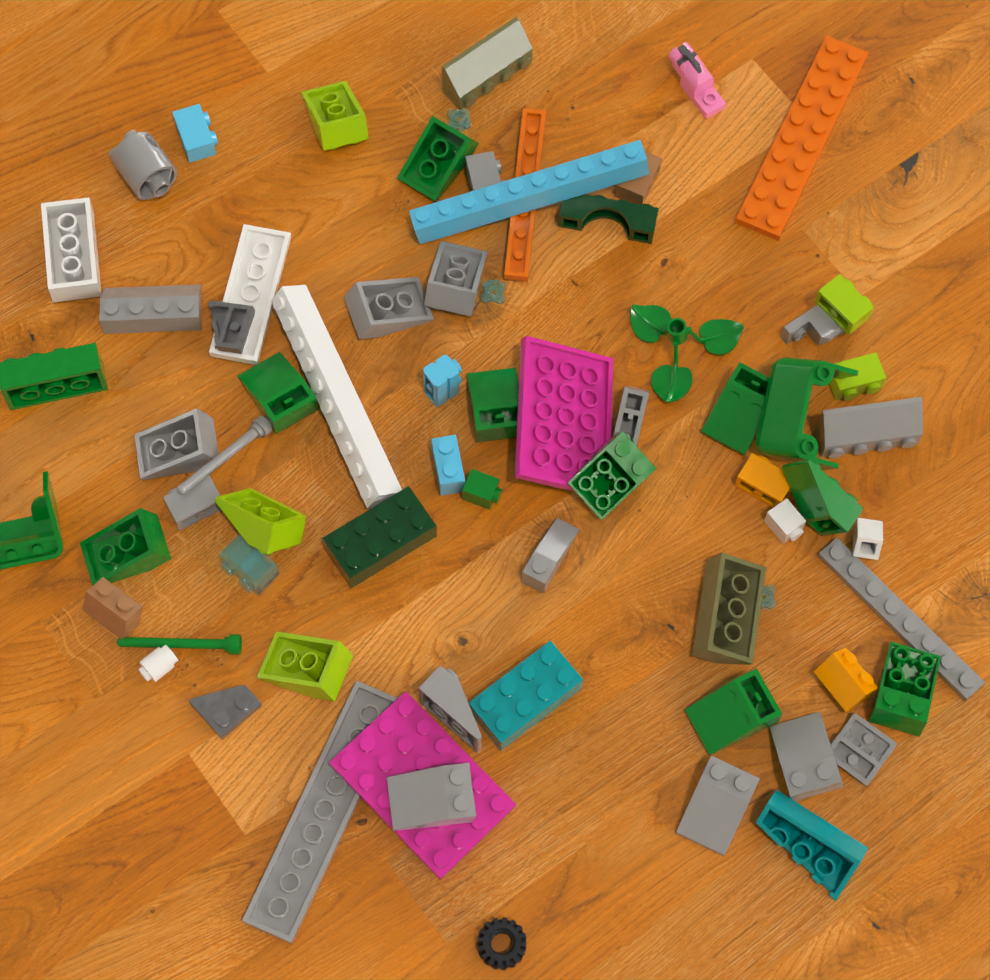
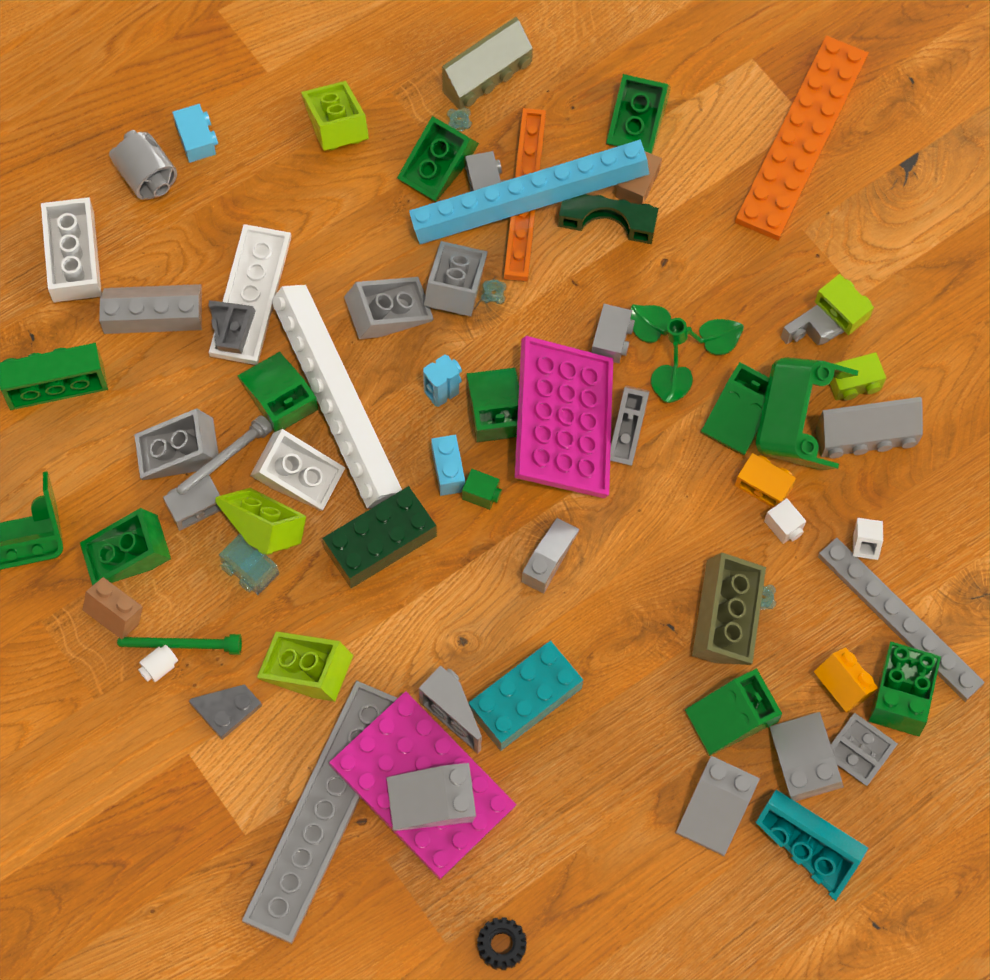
green slope [567,431,657,520] -> none
bright pink plate [669,42,726,119] -> none
green slope [782,460,864,536] -> none
none -> white slope [250,429,345,511]
none -> light grey brick [591,304,635,364]
none -> green slope [606,74,671,154]

